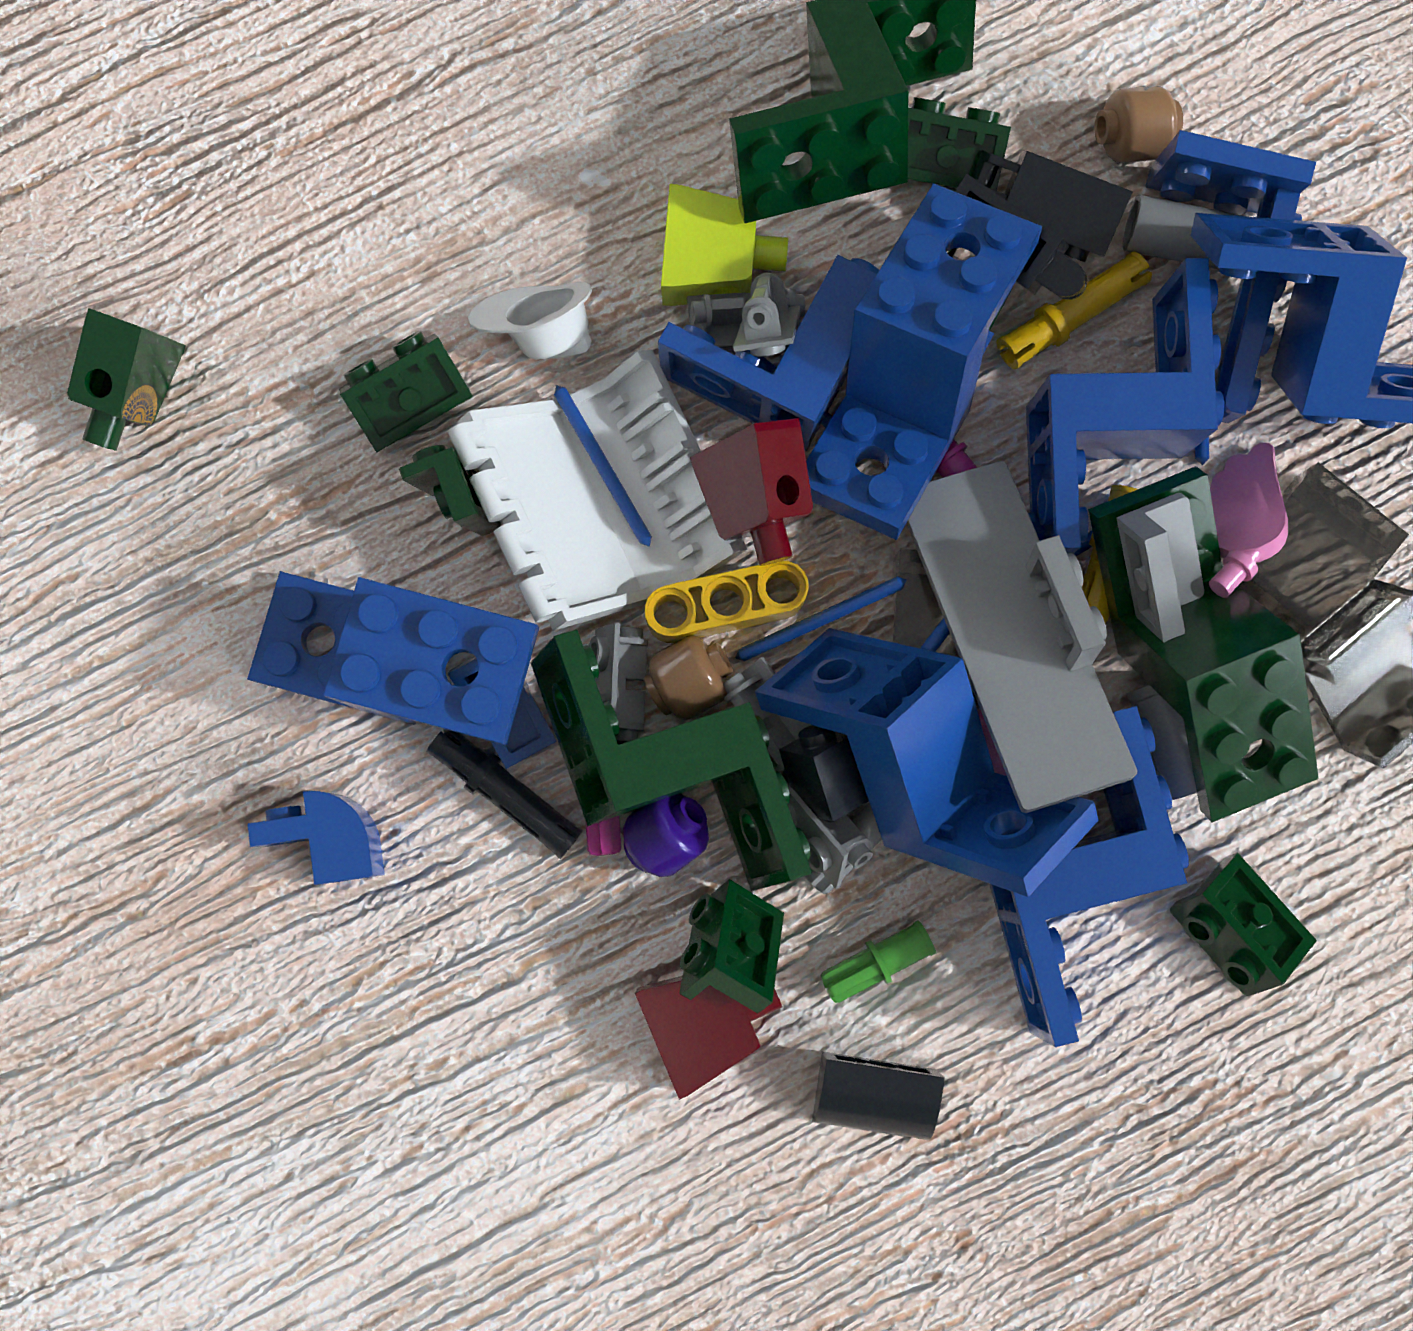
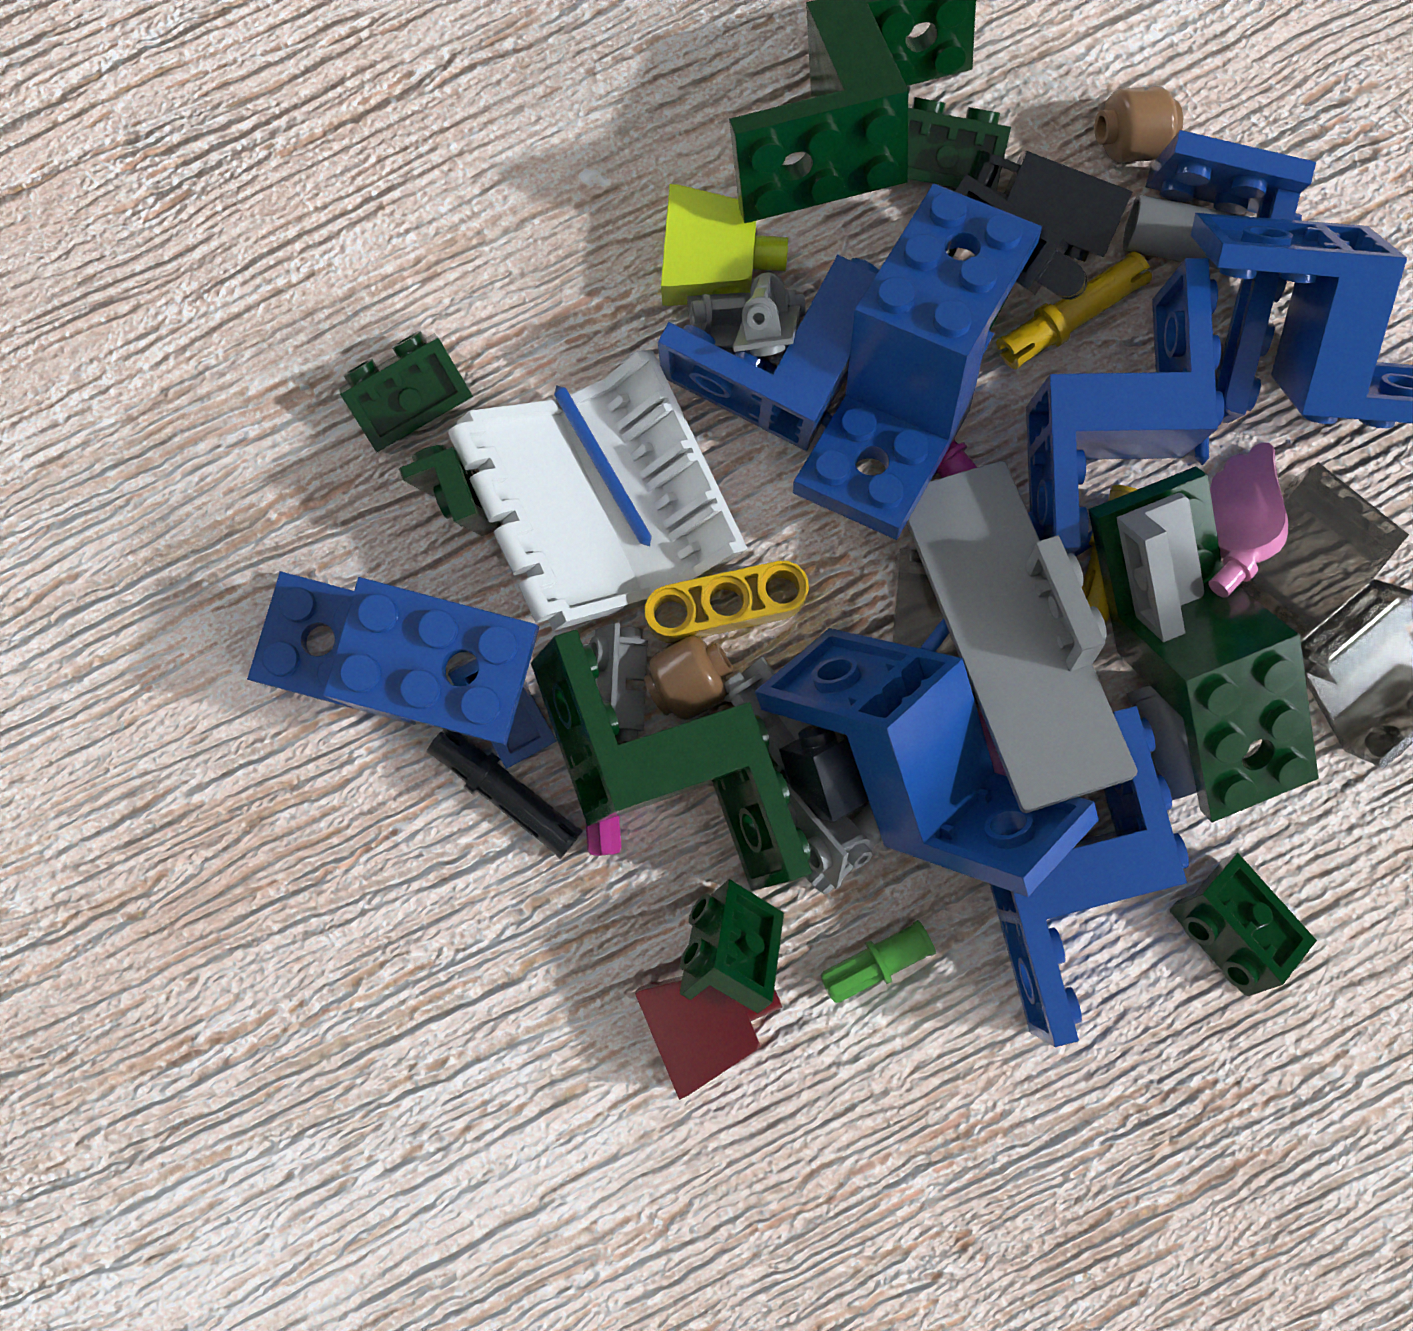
dark green torso [67,308,186,451] -> none
blue brick [247,791,385,885] -> none
white piece [468,282,592,360] -> none
dark purple head [623,794,709,877] -> none
dark red torso [690,418,813,566] -> none
blue axle [735,576,907,662] -> none
black brick [812,1051,945,1140] -> none

